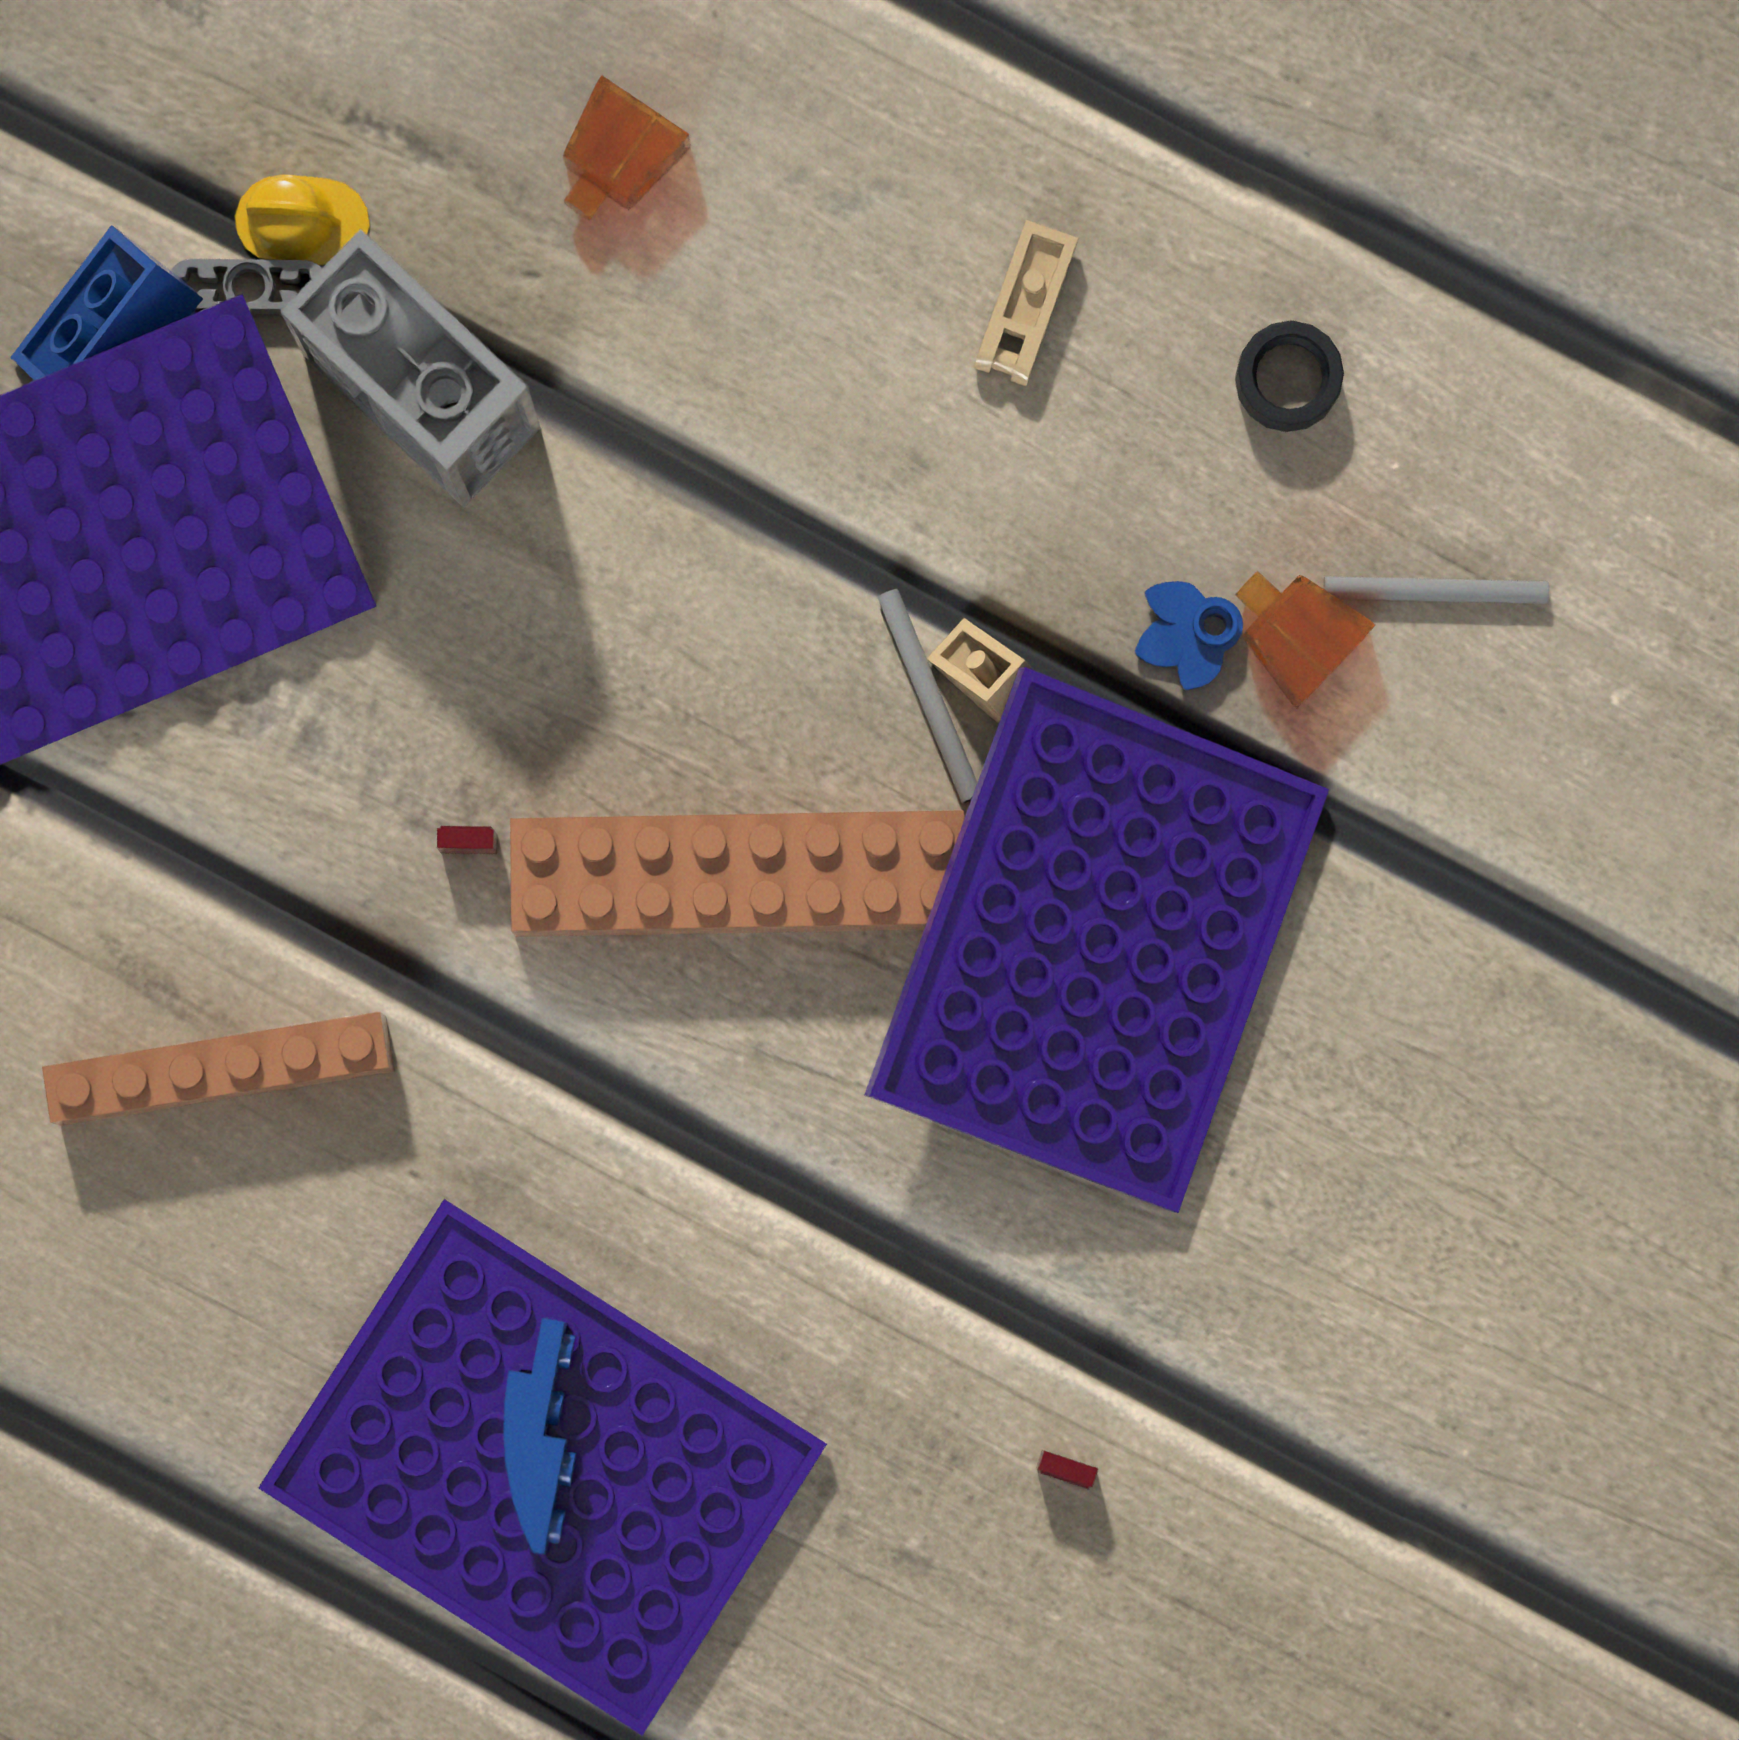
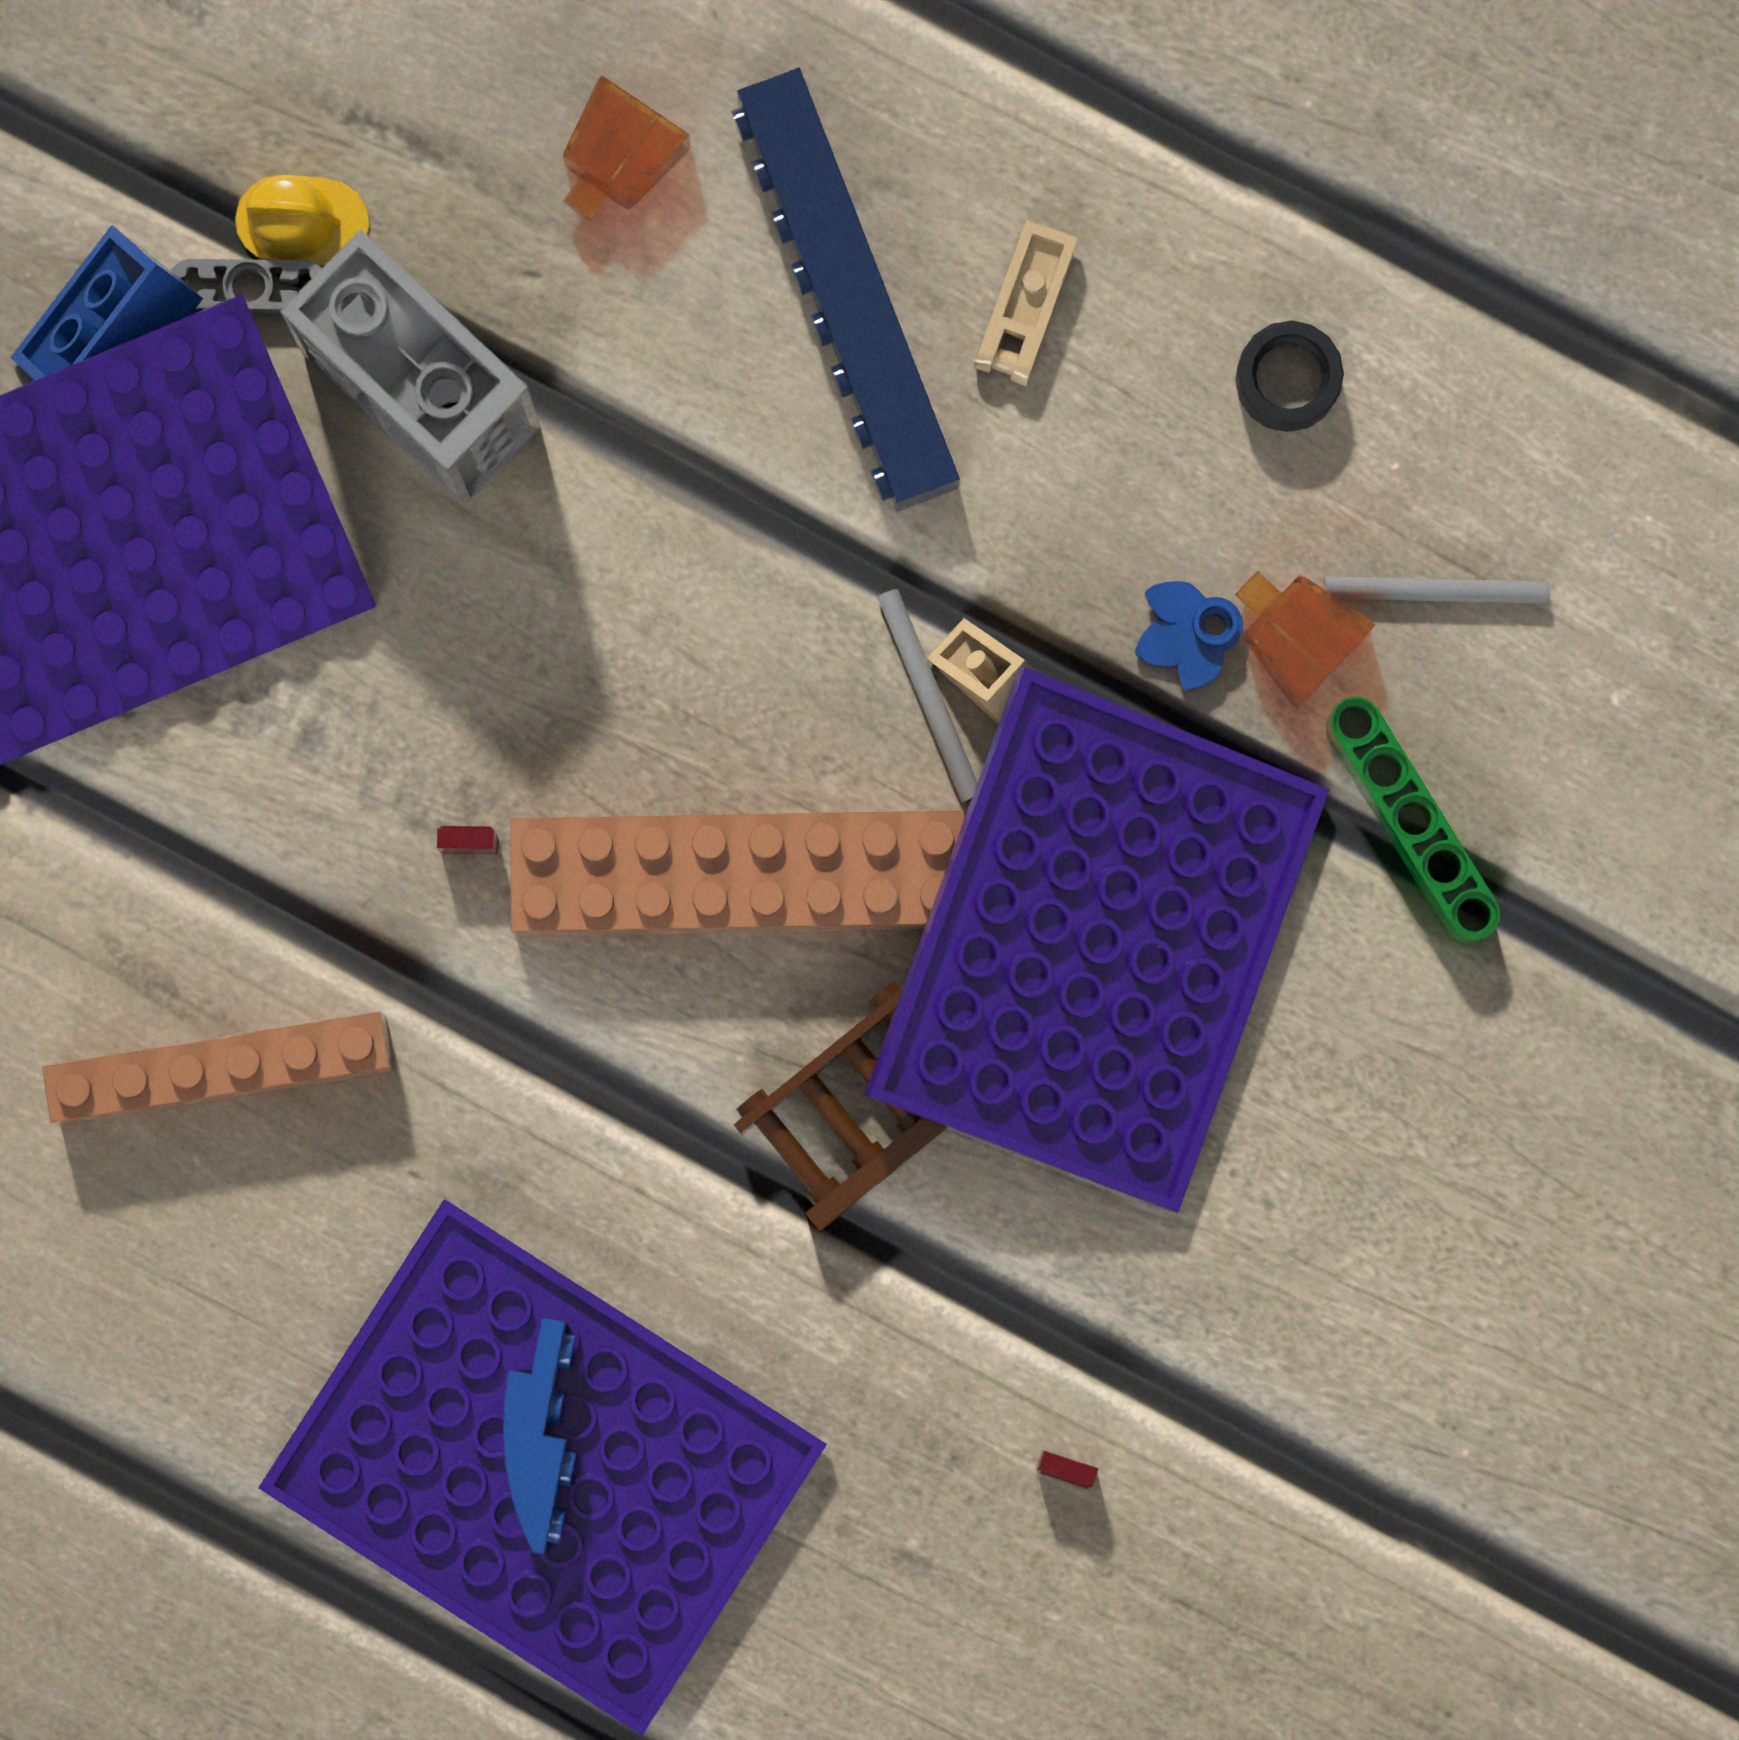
none -> dark blue brick [731,67,960,512]
none -> reddish brown fence [734,982,948,1232]
none -> green beam [1326,696,1500,944]

